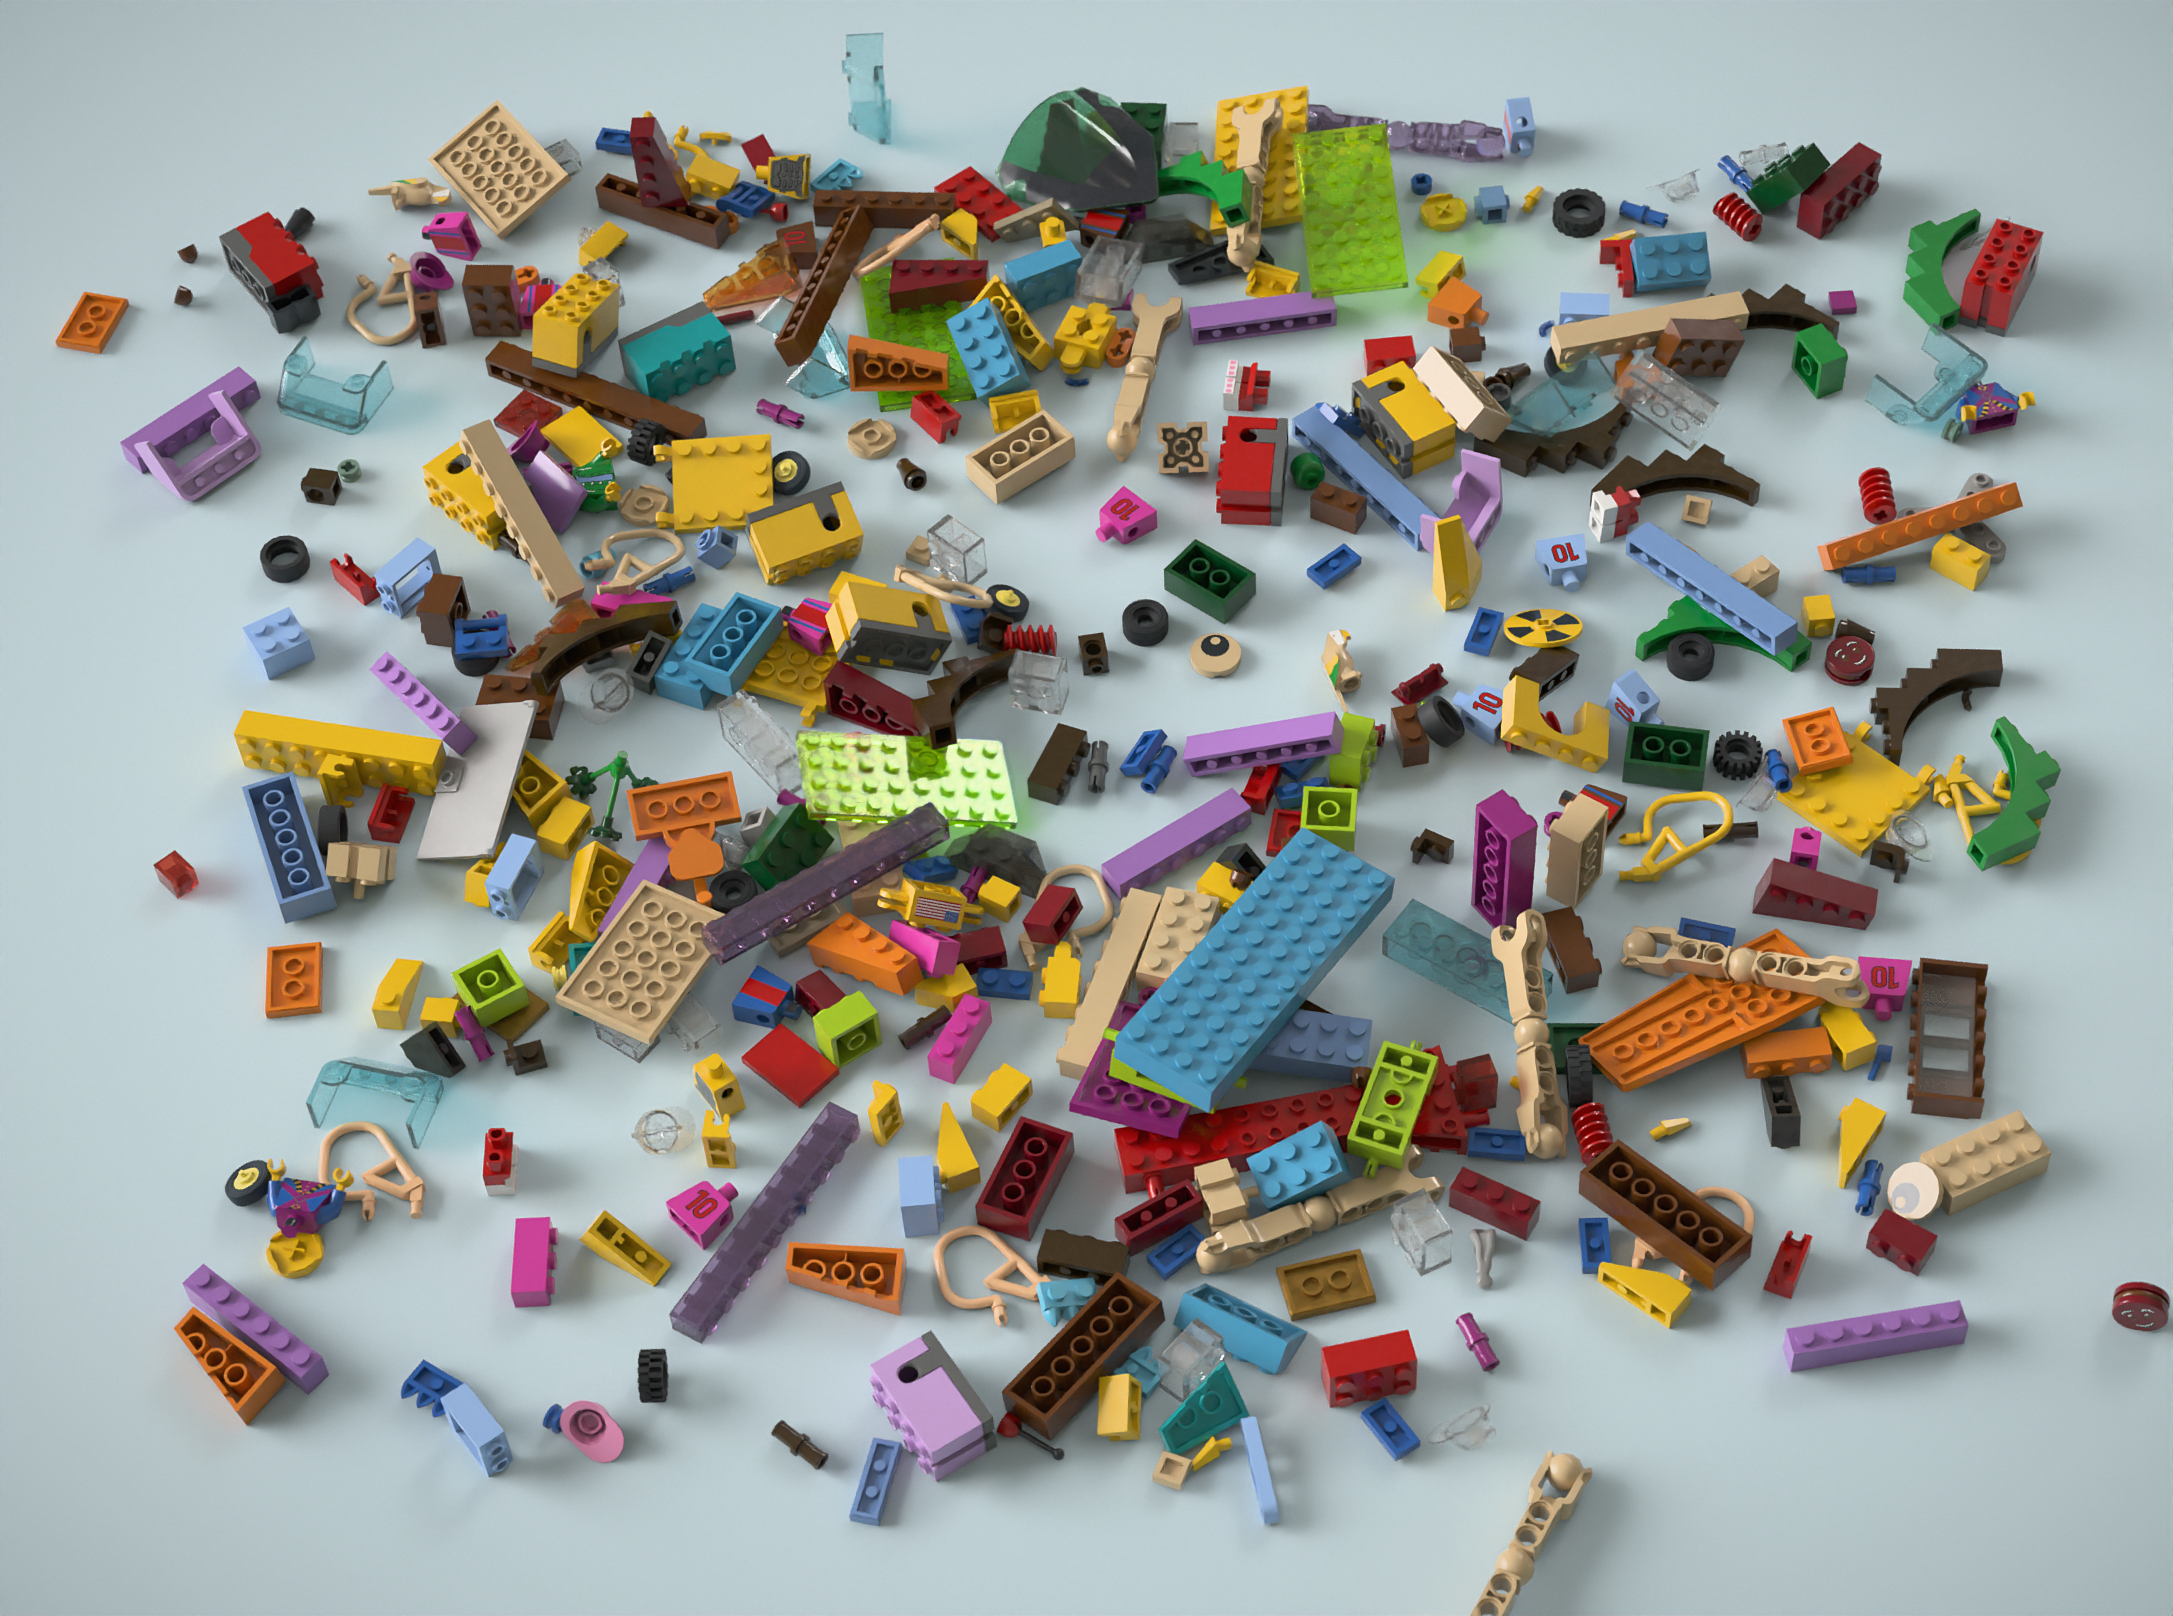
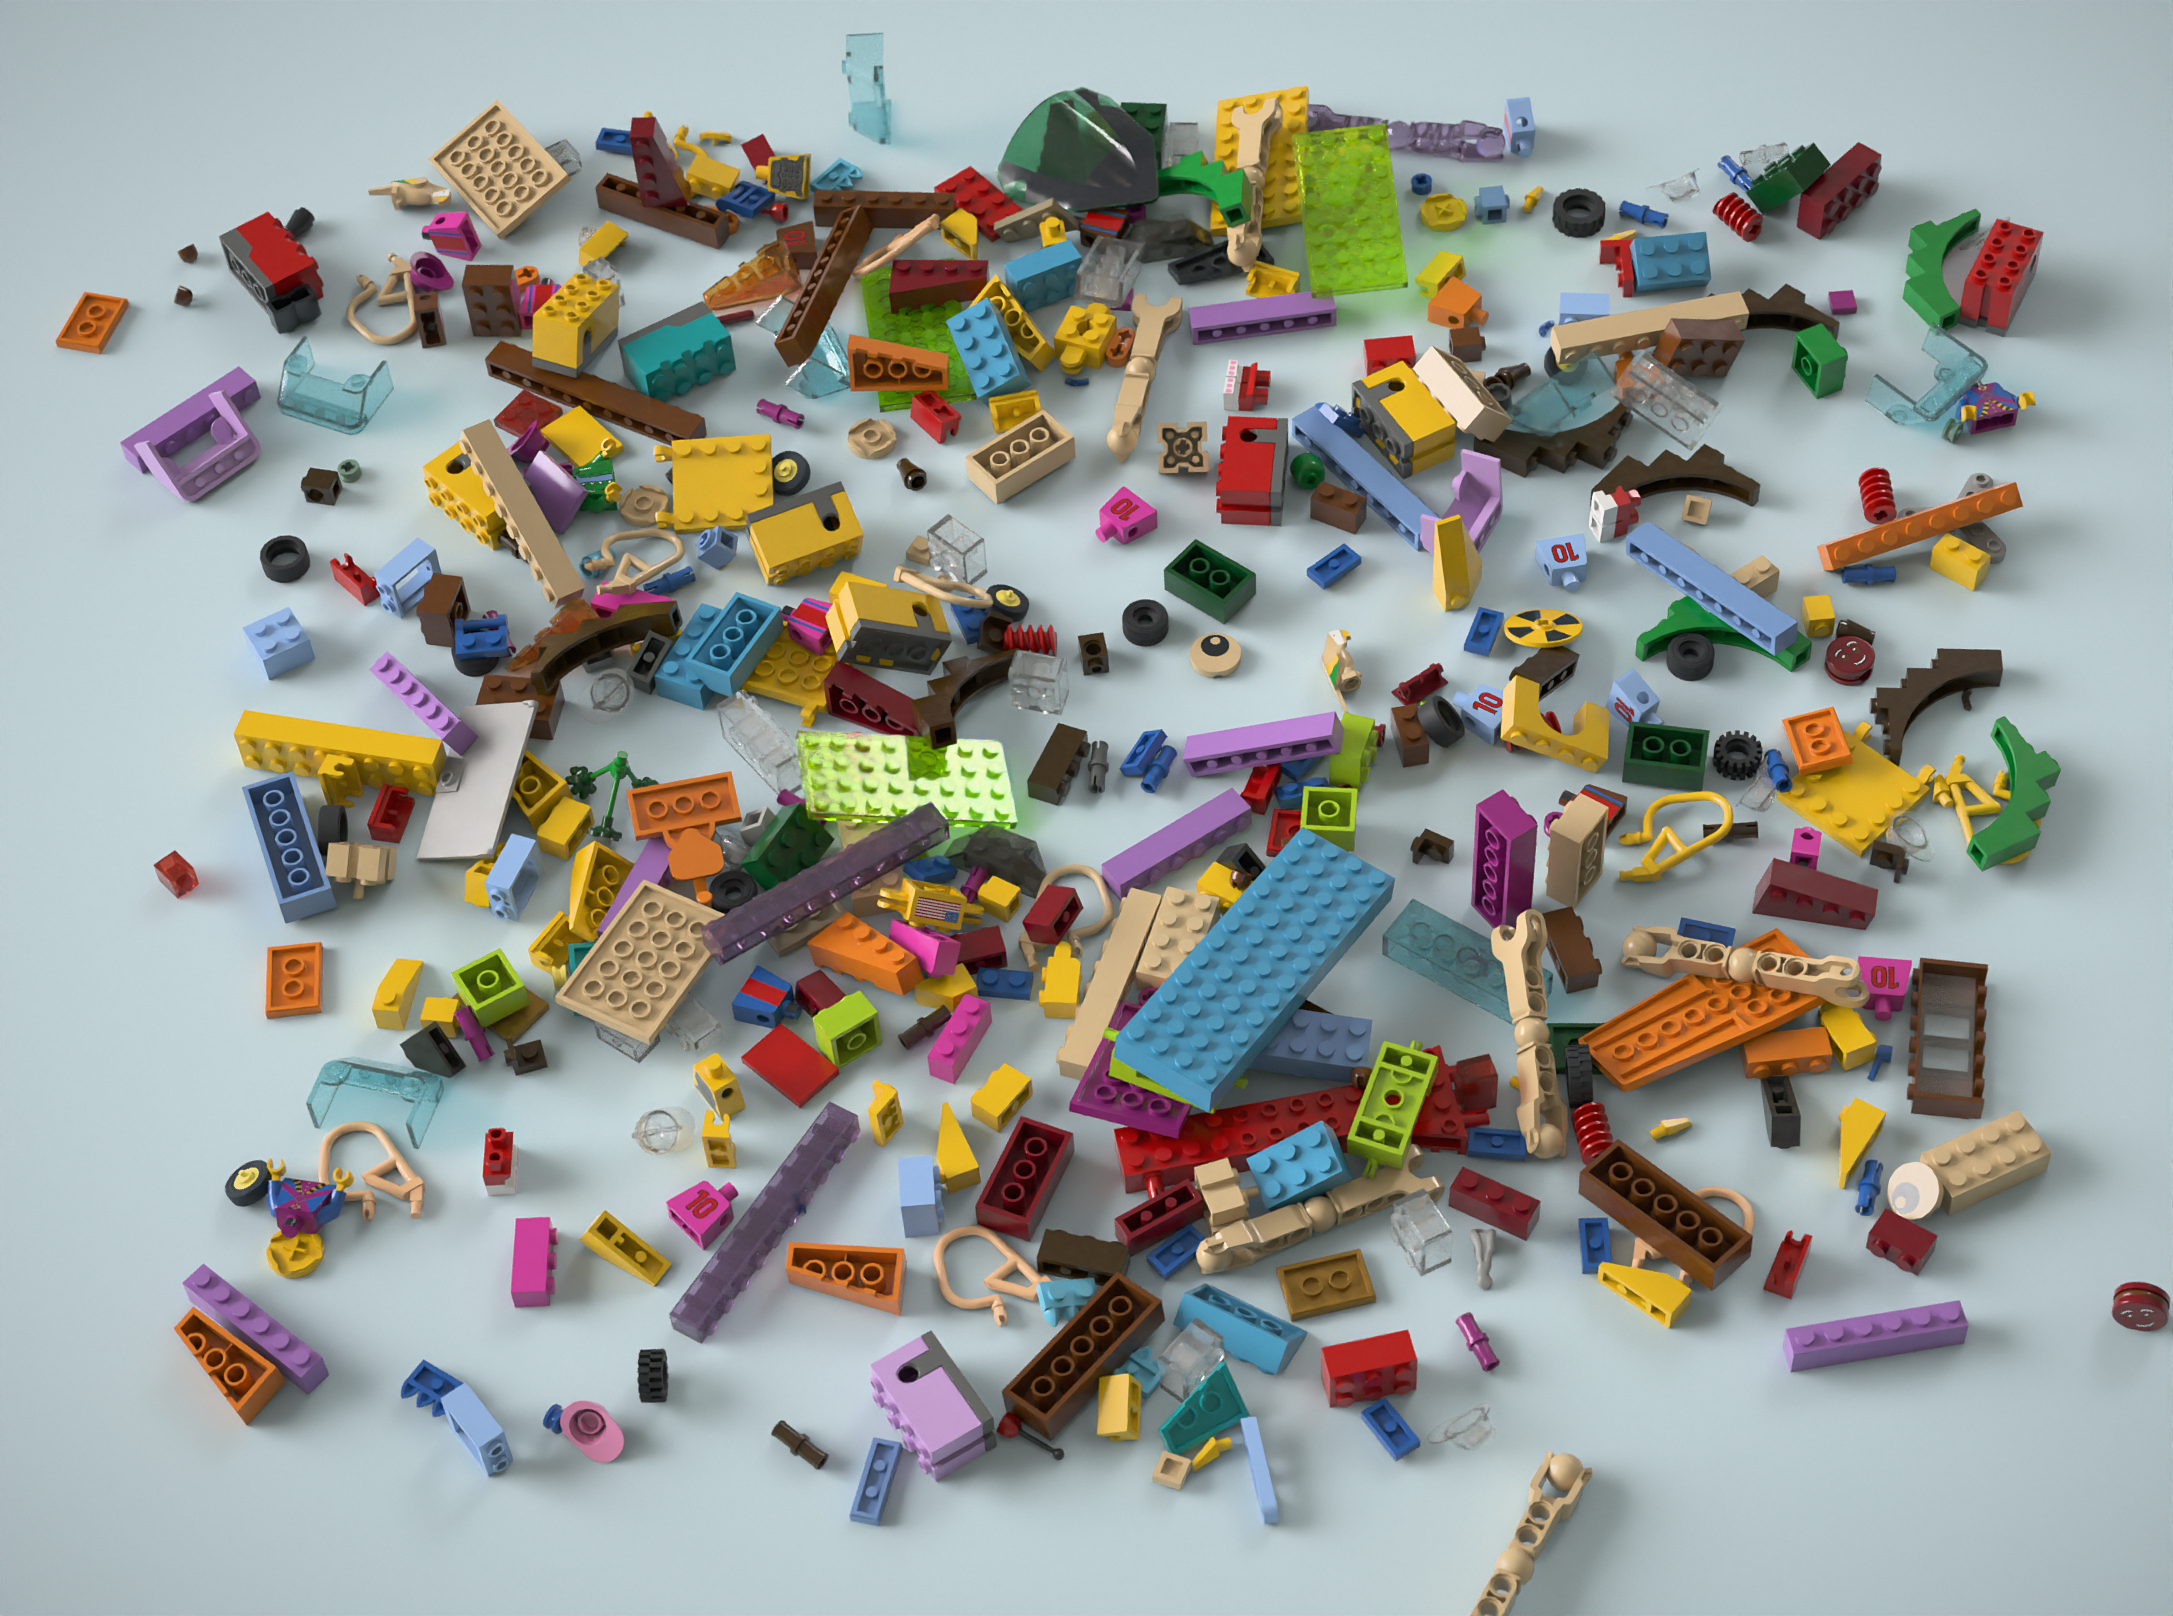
black tyre [627,418,667,466] -> none

